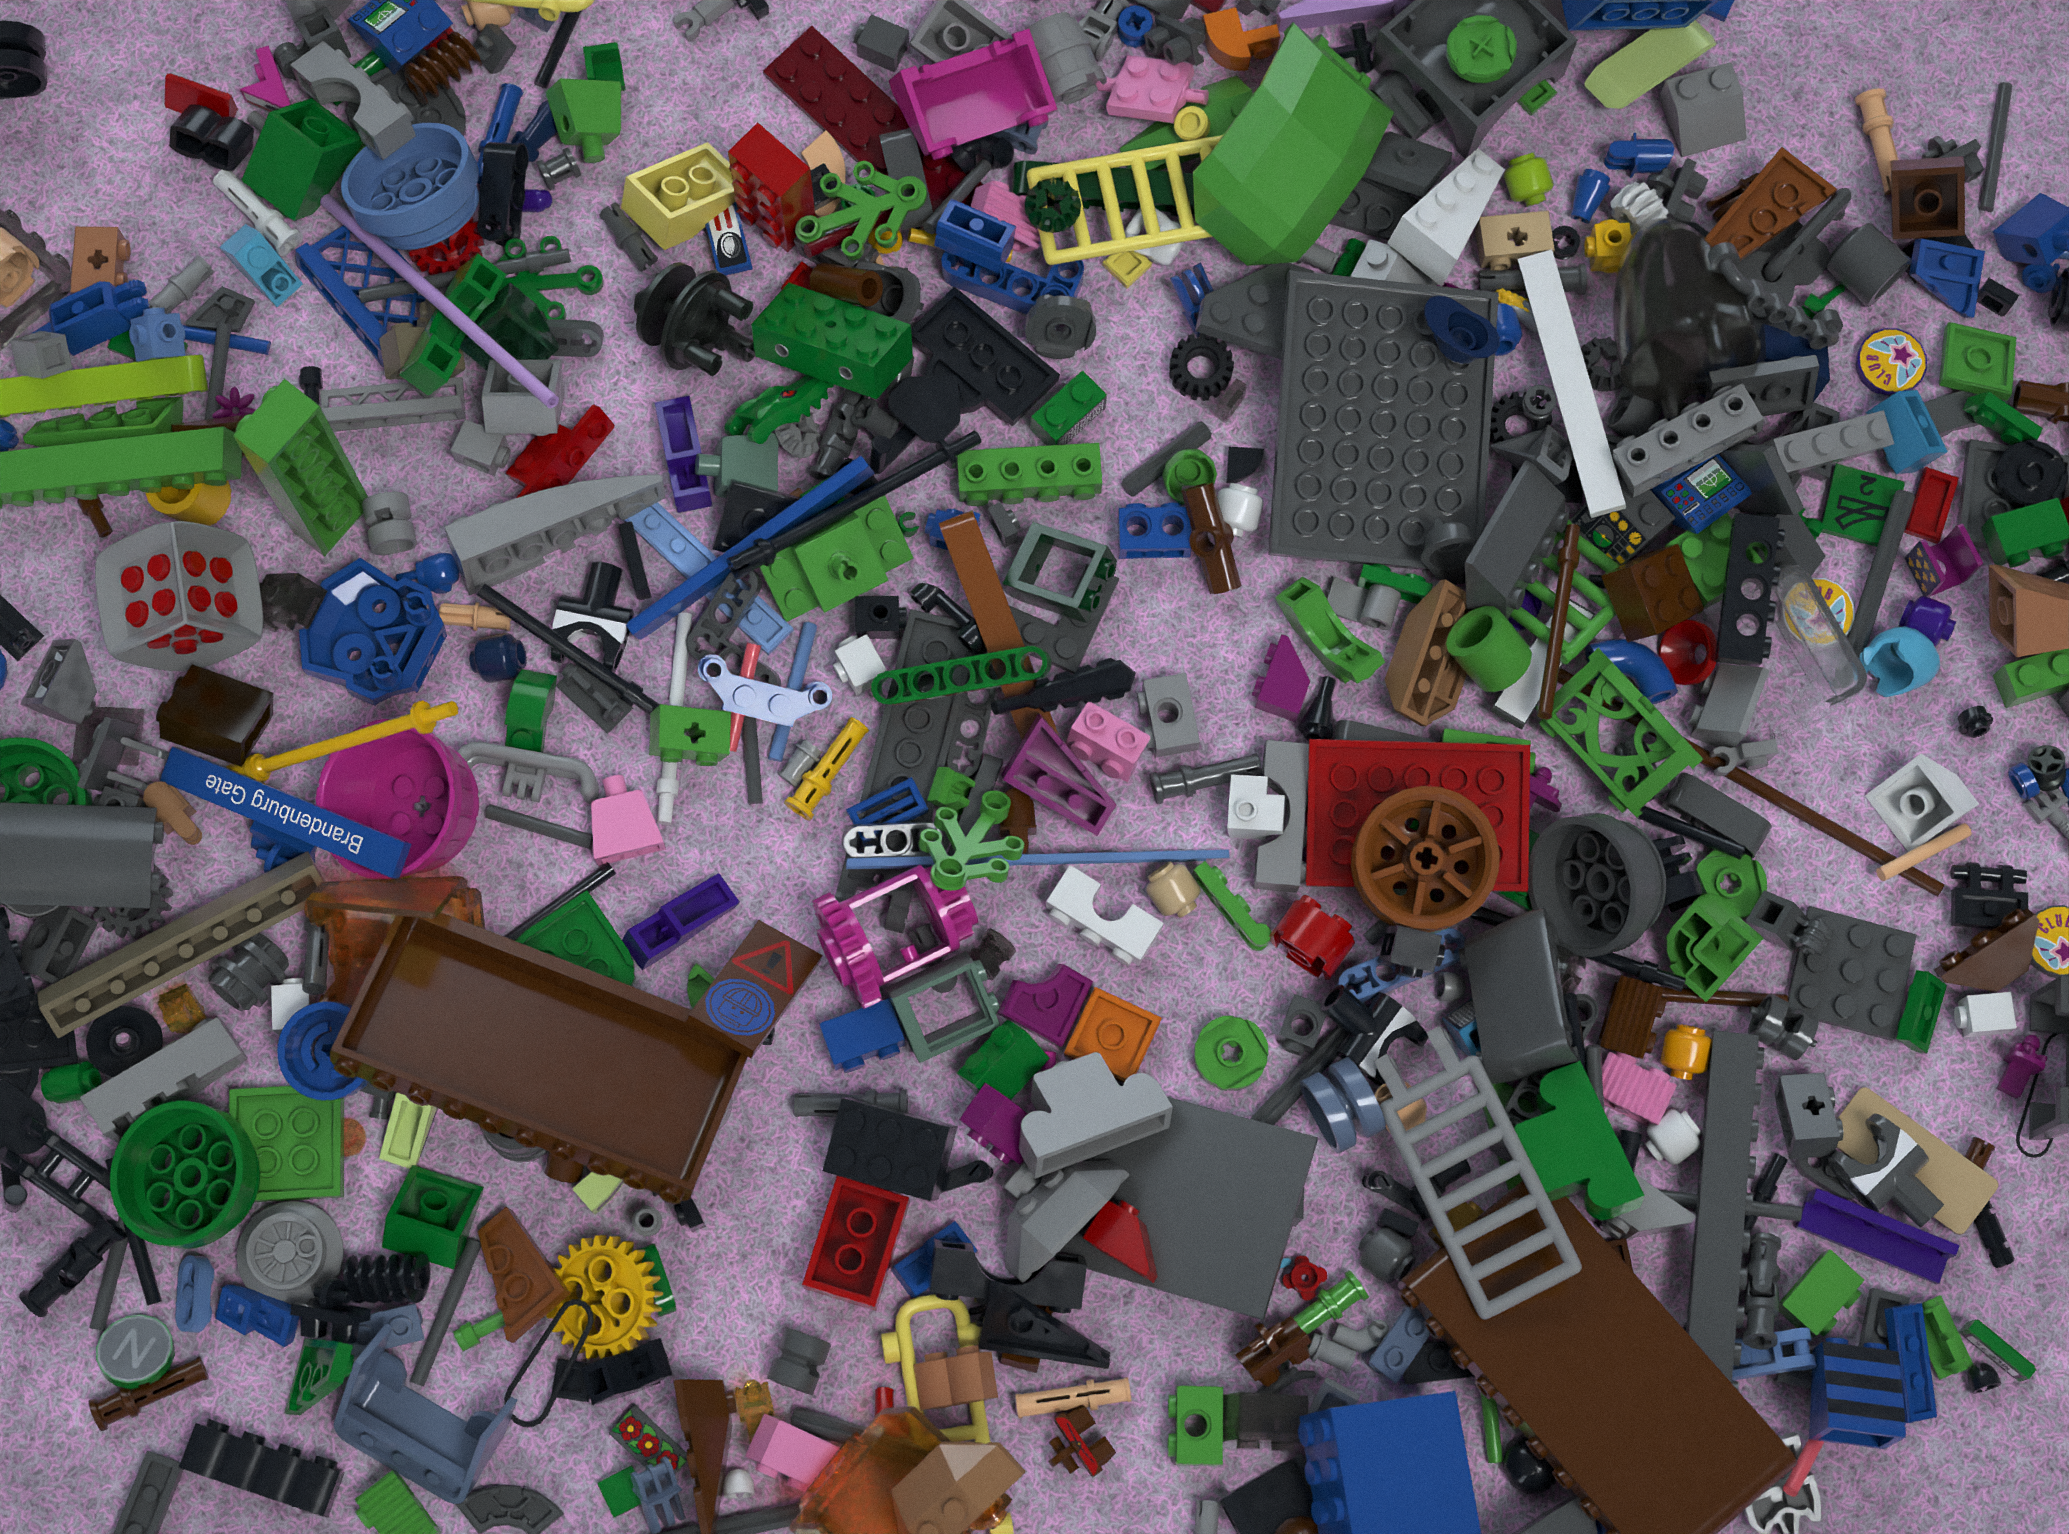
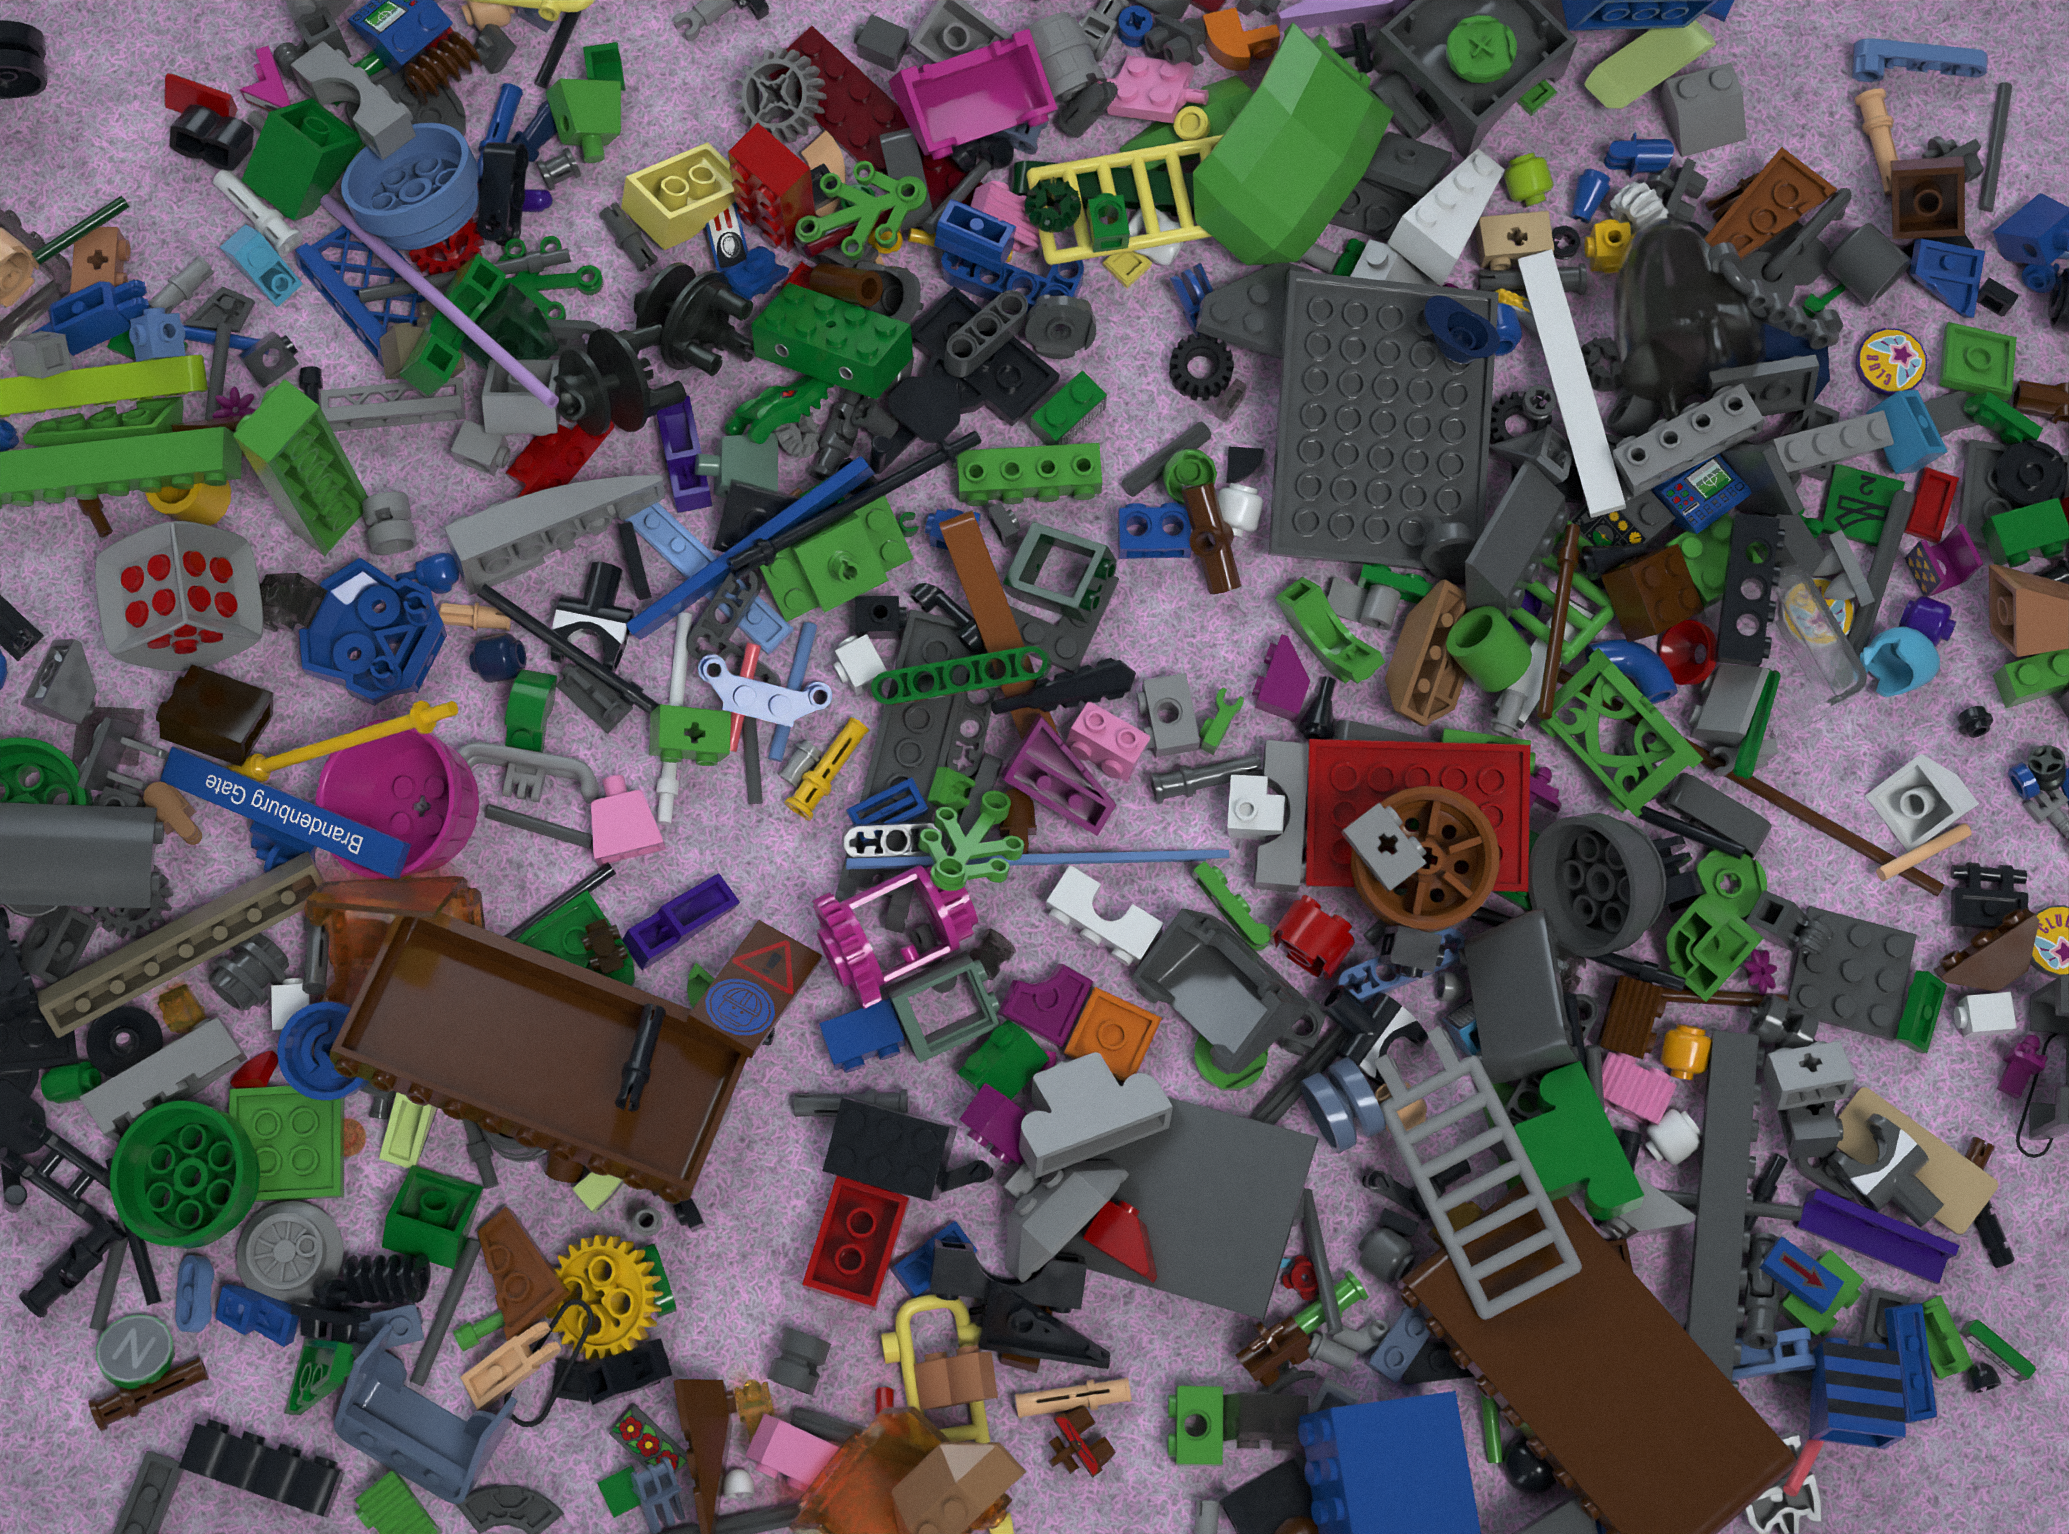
tan head [1146,861,1201,918] -> none
none -> dark green bar [31,195,130,265]
none -> red tile [230,1050,278,1089]
none -> black brick [238,331,299,388]
none -> light nougat hinge [461,1321,561,1410]
none -> dark grey bar [462,1118,499,1189]
none -> pearl dark grey piece [553,322,686,436]
none -> dark brown piece [581,919,629,976]
none -> black pin [615,1004,666,1112]
none -> blue hips [724,246,790,301]
none -> light grey gear [733,47,827,143]
none -> dark grey beam [943,290,1028,377]
none -> dark grey hinge [1058,82,1118,138]
none -> green brick [1087,193,1130,253]
none -> dark grey windscreen [1131,908,1310,1075]
none -> bright green plate [1199,687,1244,755]
none -> dark grey bar [1303,1189,1343,1334]
none -> light grey brick [1341,802,1426,893]
none -> light grey pin [1490,688,1528,738]
none -> black cone [1578,541,1646,581]
none -> green axle [1733,668,1781,779]
none -> magenta plant [1744,948,1777,996]
none -> blue tile [1759,1236,1844,1314]
none -> light grey brick [1763,1041,1855,1111]
none -> light grey tile [1812,530,1875,607]
none -> medium blue beam [1852,38,1988,83]

